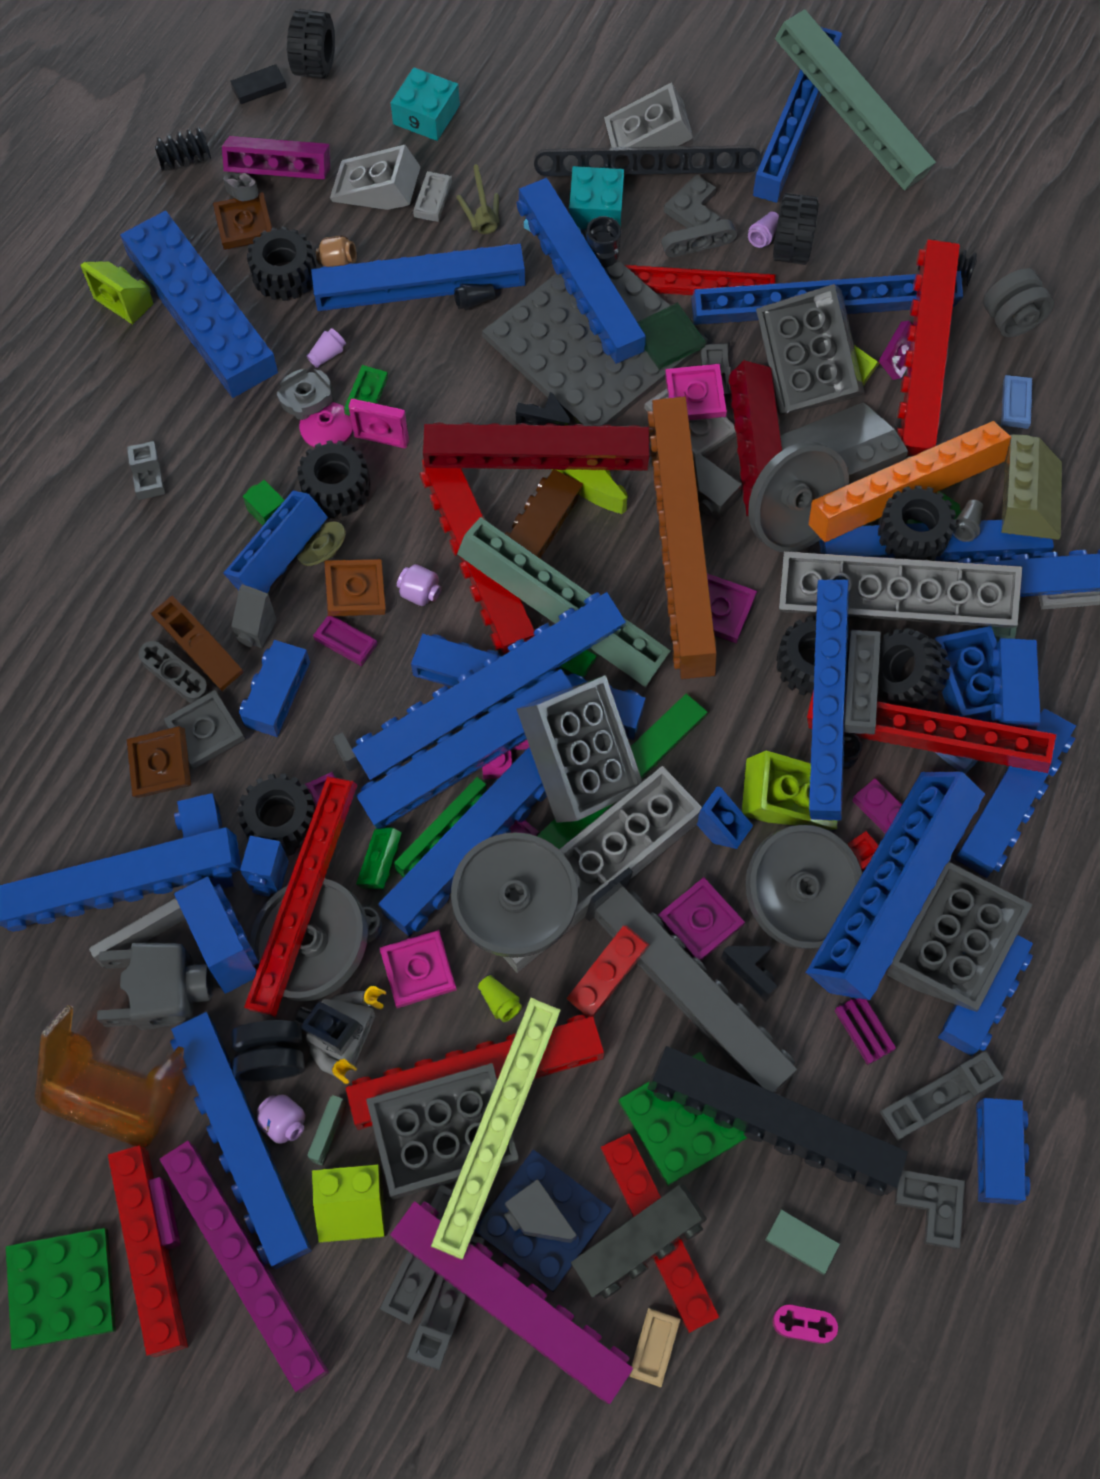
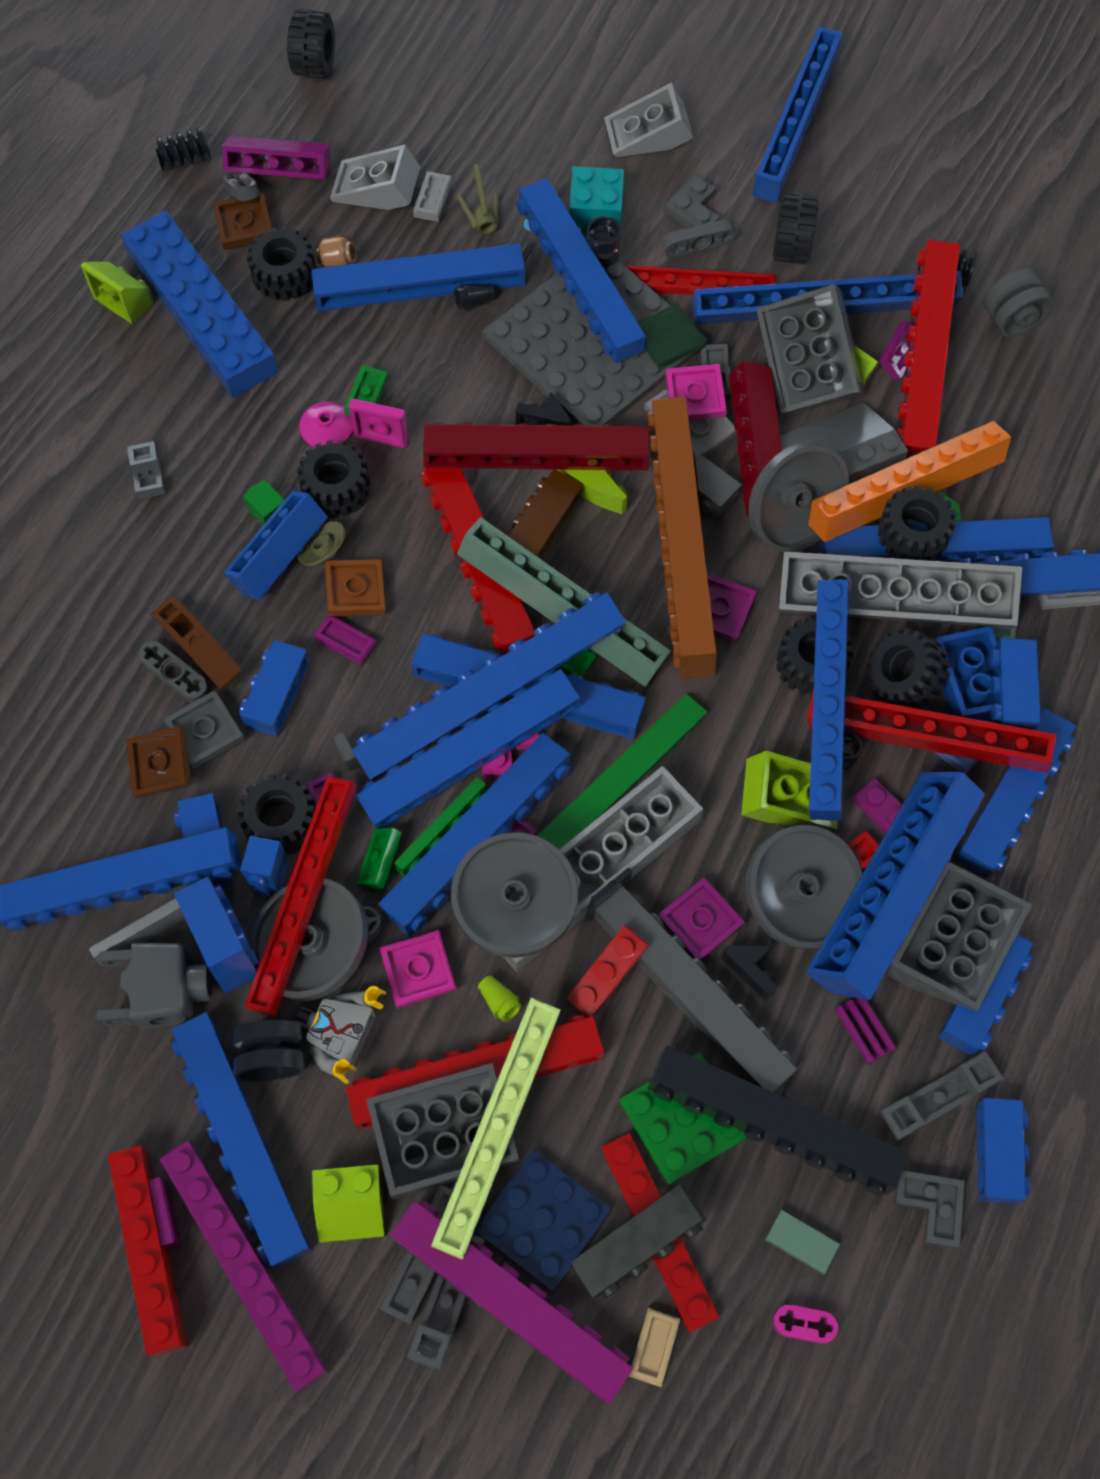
green plate [6,1228,116,1350] -> none
clear orange windscreen [35,1005,184,1148] -> none
black tile [230,64,287,104] -> none
dark grey slope [232,584,277,648] -> none
lavender head [257,1095,305,1144] -> none
dark grey plate [277,369,333,420] -> none
black slope [300,1001,360,1056] -> none
lavender cone [306,328,346,368] -> none
sand green tile [307,1095,347,1166] -> none
teal brick [390,67,460,141] -> none
lavender head [397,564,441,606] -> none
dark grey slope [504,1179,577,1243] -> none
dark grey slope [516,675,642,823] -> none
black beam [534,145,762,176] -> none
blue slope [697,787,753,849] -> none
lavender cone [748,211,779,248] -> none
sand green brick [775,9,936,191] -> none
dark grey plate [844,630,881,734] -> none
dark grey cone [953,500,983,542] -> none
medium blue tile [1001,375,1032,429] -> none
olive slope [1001,434,1062,540] -> none

